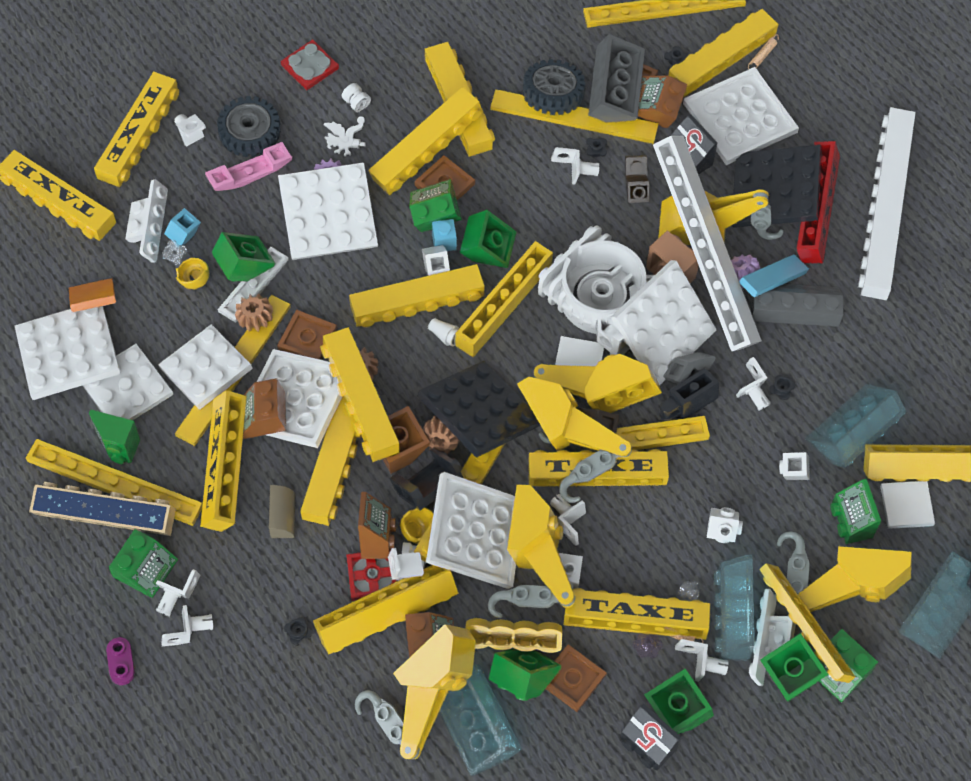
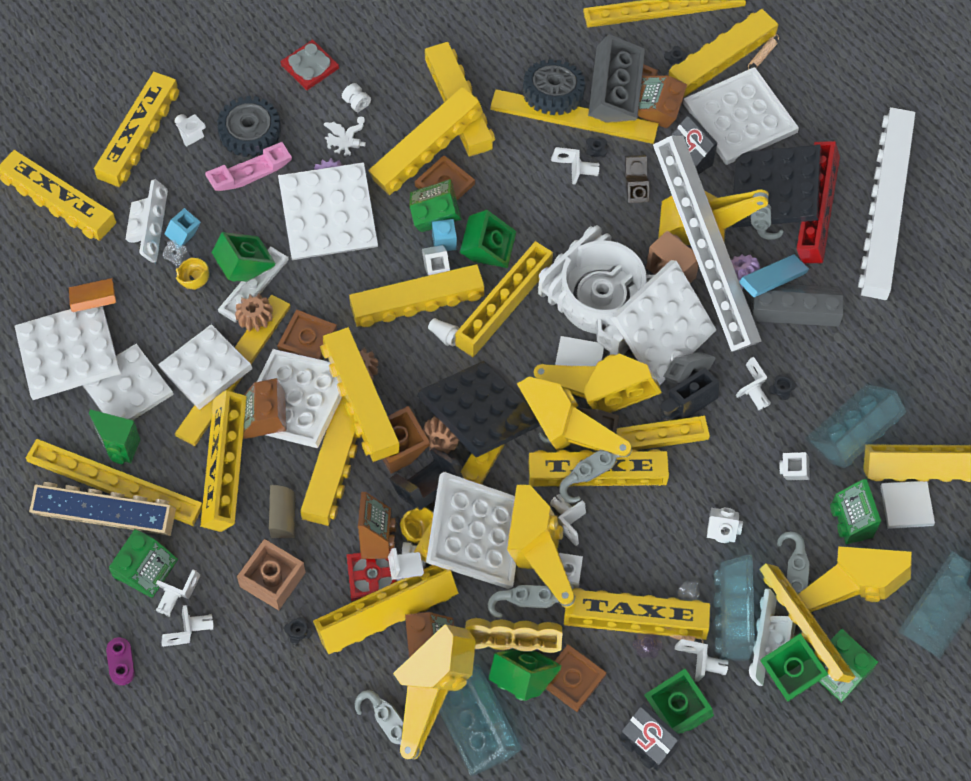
none -> nougat brick [237,539,306,610]

